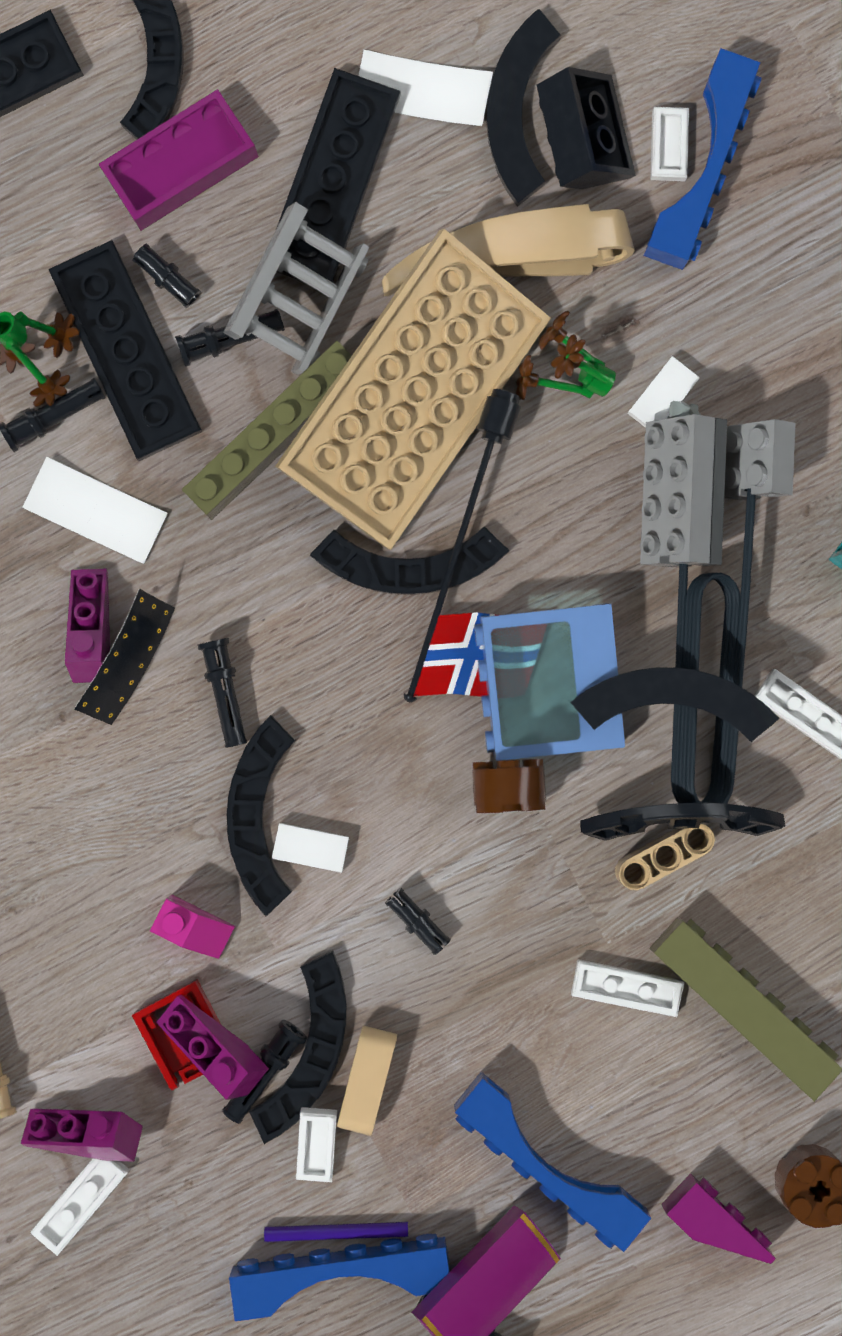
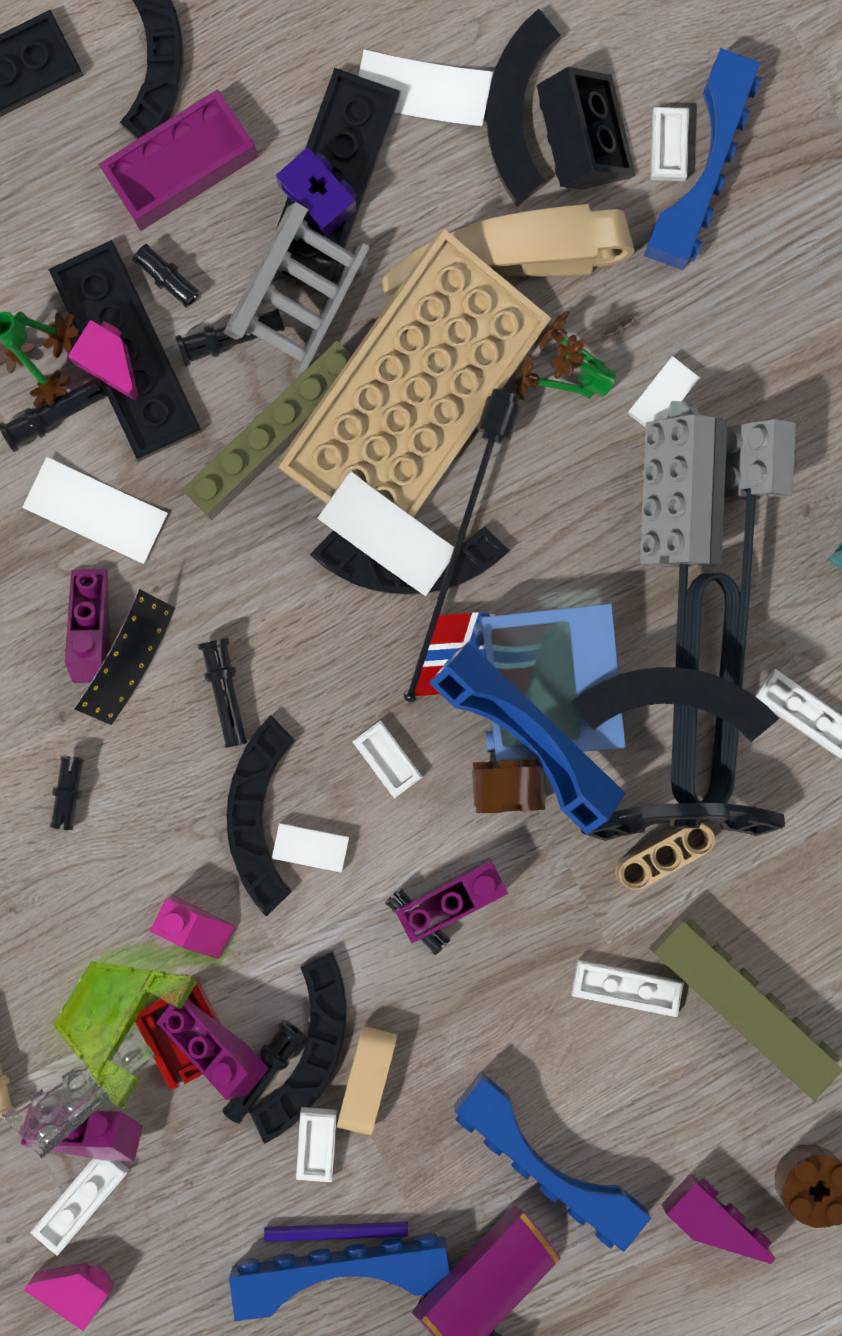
none -> clear wing [2,1032,155,1159]
none -> dark pink slope [24,1263,115,1331]
none -> black pin [50,756,84,830]
none -> clear neon green wing [53,961,197,1109]
none -> dark pink slope [68,320,139,400]
none -> dark purple brick [276,147,357,237]
none -> white sticker [317,471,454,596]
none -> white tile [352,720,423,799]
none -> magenta slope [395,858,509,944]
none -> blue arch [429,641,626,834]

